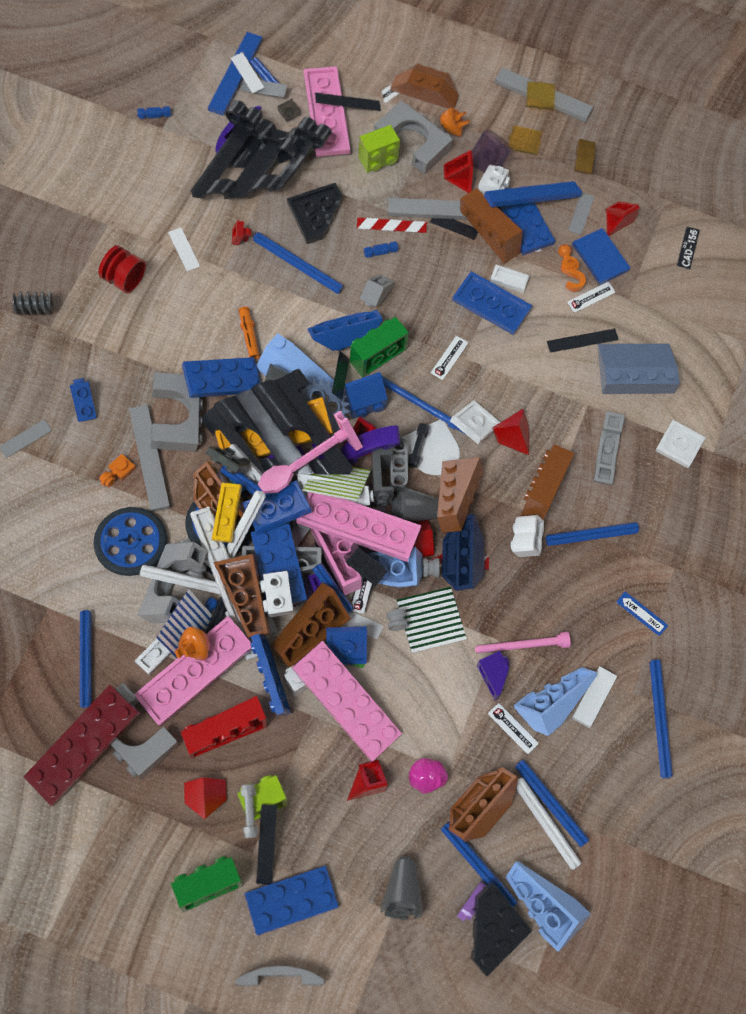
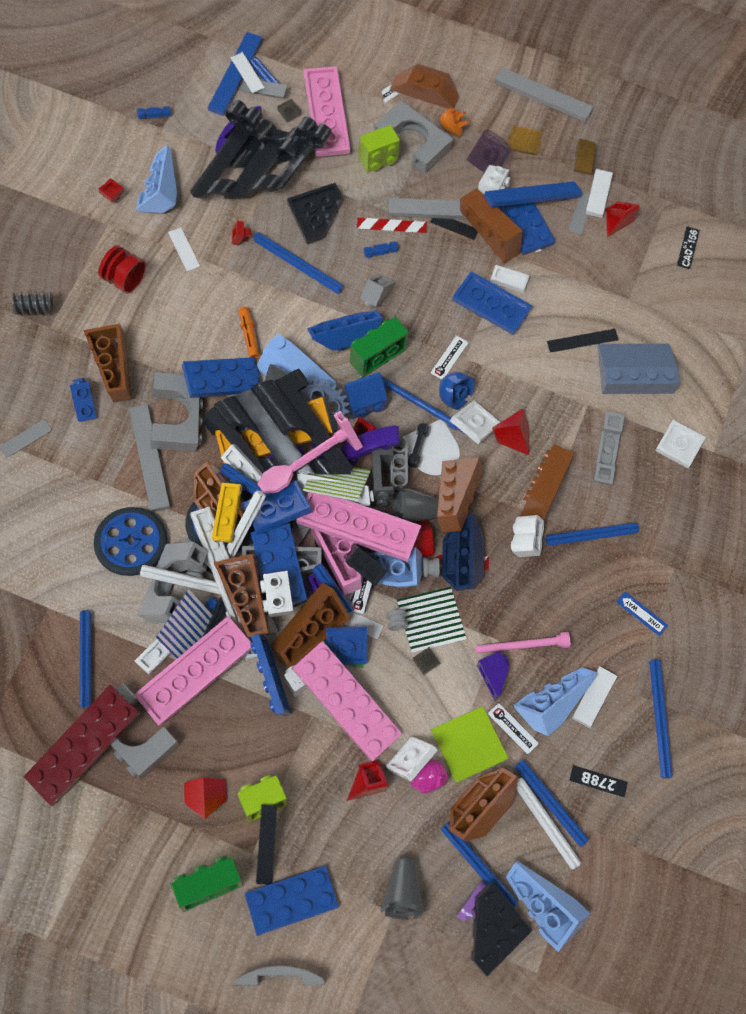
orange plate [99,454,136,487] -> none
orange piece [174,626,210,661] -> none
red wedge [181,696,267,759] -> none
pearl dark grey plate [206,446,251,474] -> none
light grey bar [241,784,258,838] -> none
black sticker [315,92,381,111] -> none
black sticker [332,351,350,401] -> none
red slope [444,150,473,193] -> none
clear yellow piece [526,81,555,110] -> none
orange piece [558,244,586,292] -> none
white sticker [567,282,615,313] -> none
blue tile [572,228,630,285] -> none
none -> dark orange wedge [83,324,132,402]
none -> red tile [98,178,124,203]
none -> light blue wedge [136,145,177,213]
none -> white tile [386,736,437,781]
none -> clear smoke plate [412,647,440,676]
none -> lime sticker [430,706,509,783]
none -> blue cylinder [439,371,475,410]
none -> black sticker [569,765,628,798]
none -> white tile [585,169,613,218]

